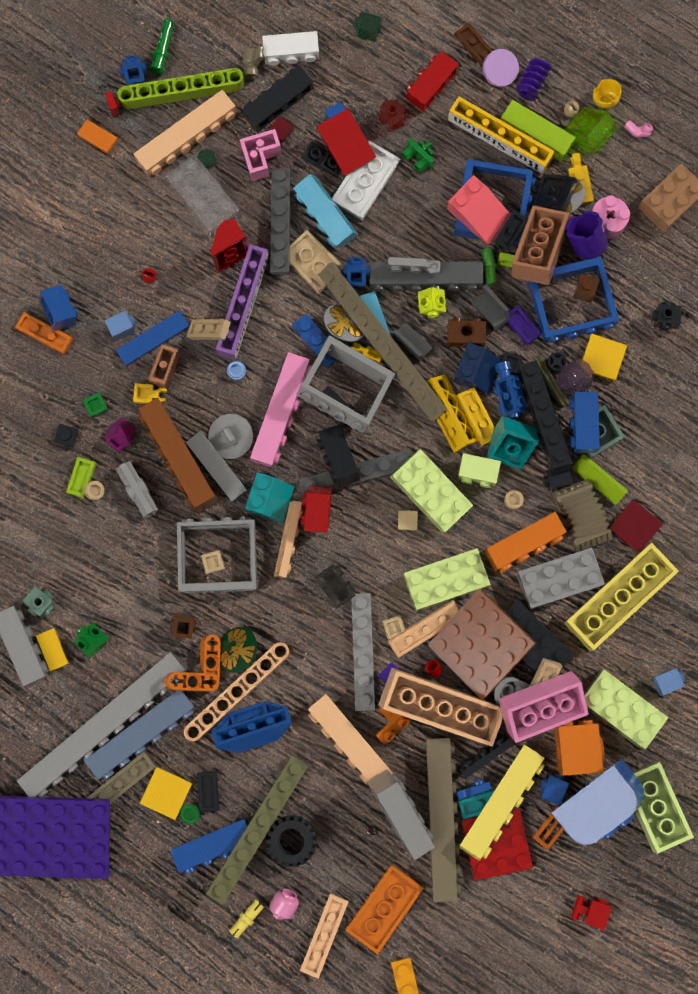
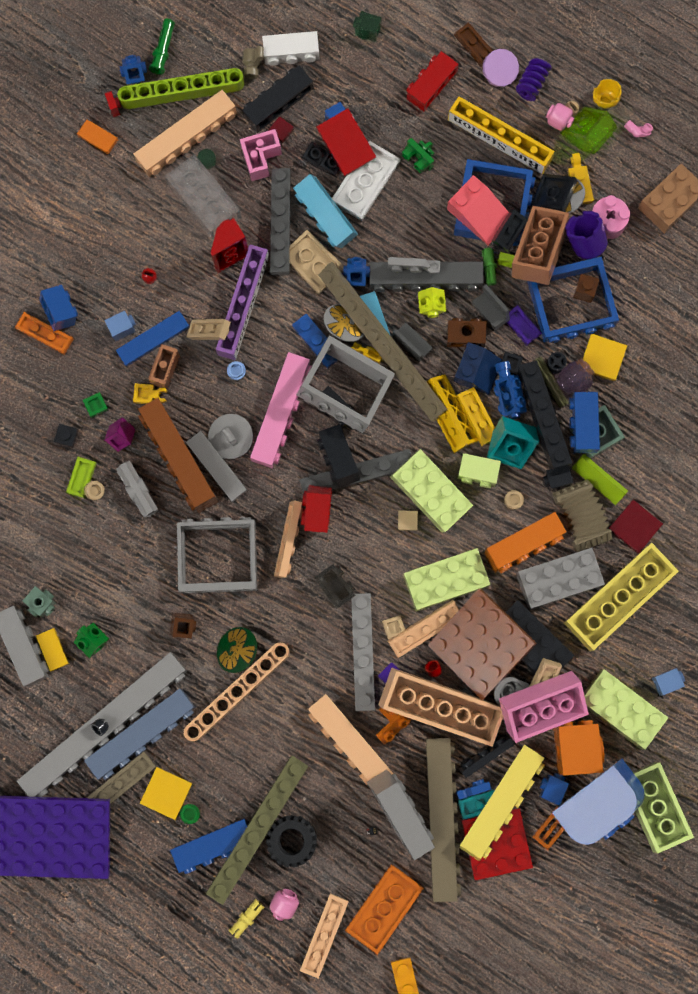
orange beam [164,634,221,691] -> none
black tile [197,771,220,812] -> none
tan tile [201,550,225,575] -> none
blue wedge [212,701,292,753] -> none
teal slope [245,472,295,523] -> none
clear red brick [378,99,406,132] -> none
lime brick [500,100,576,162] -> none
red brick [571,895,612,931] -> none
black brick [652,302,682,331] -> none
none -> black hinge [91,719,109,736]
none -> bright pink head [546,103,575,131]

